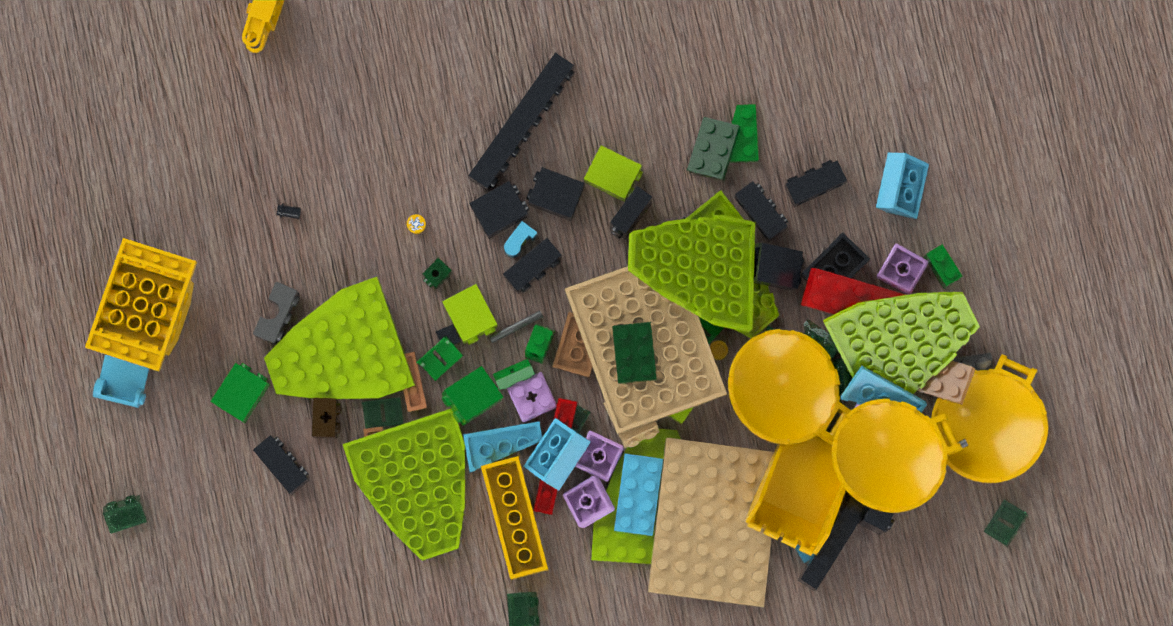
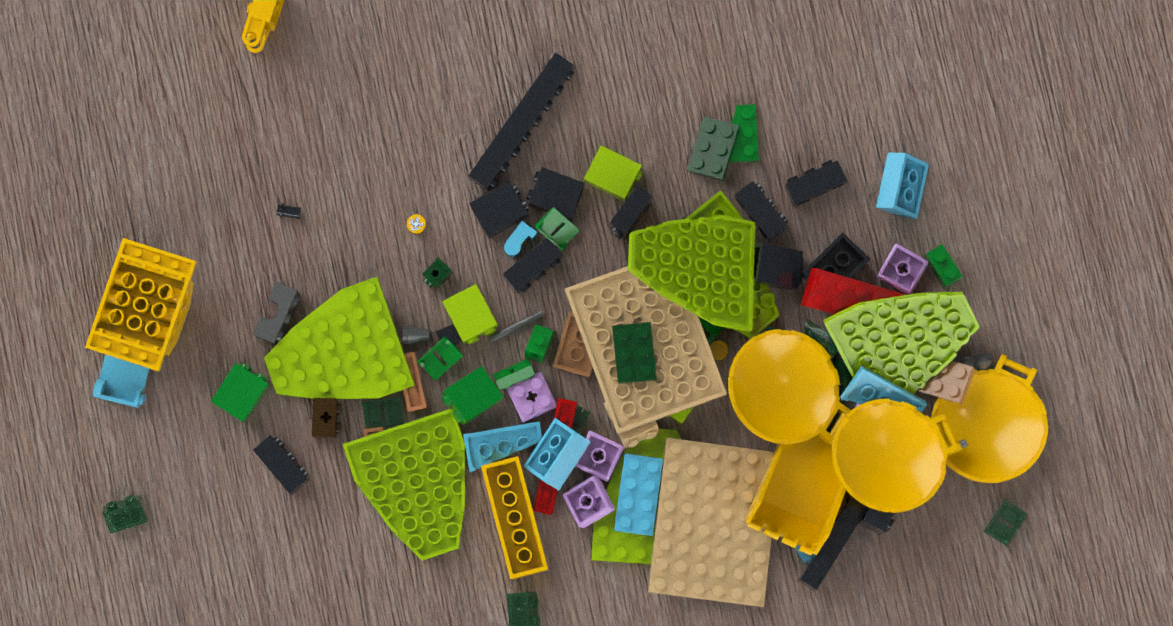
none -> dark grey cone [401,326,429,345]
none -> green piece [535,207,580,252]

